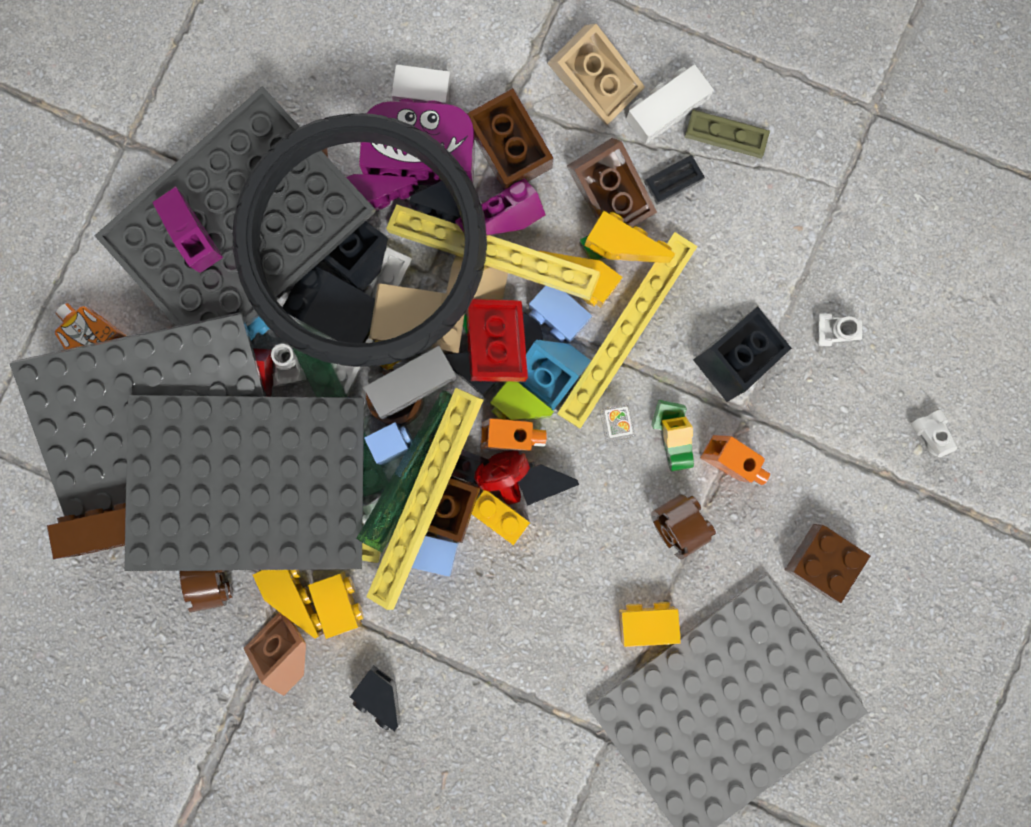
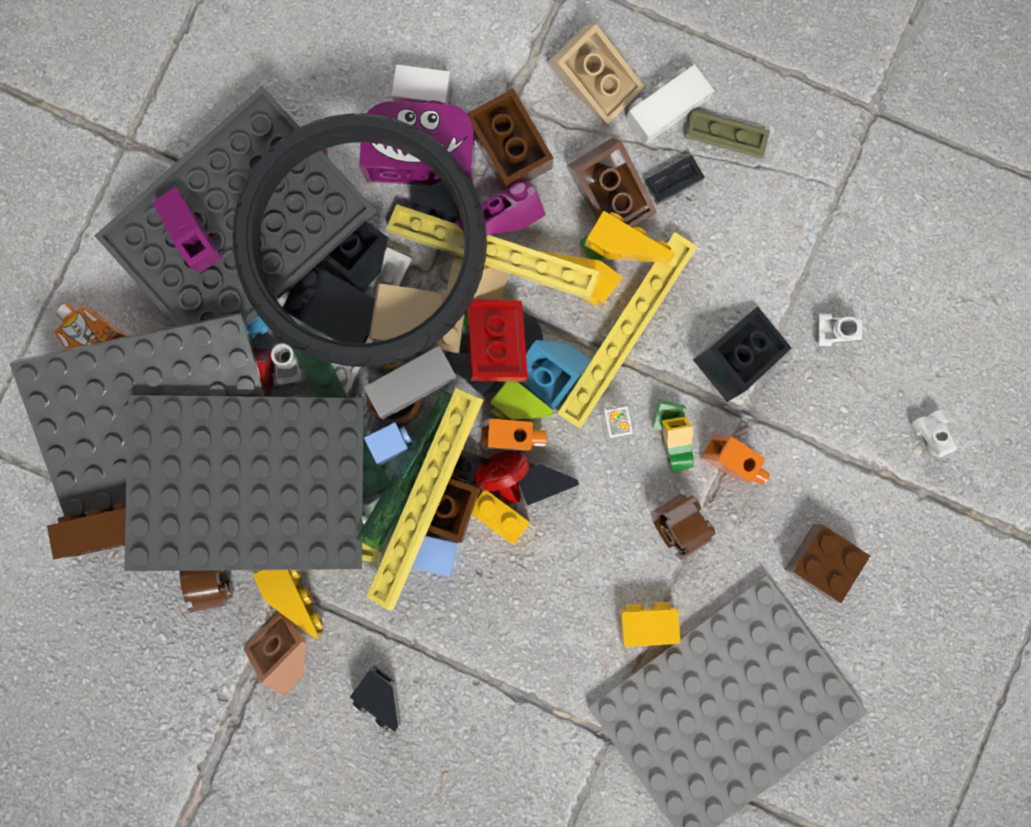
yellow brick [308,572,364,639] -> none
magenta slope [346,174,419,210] -> none
light blue brick [529,286,592,344] -> none

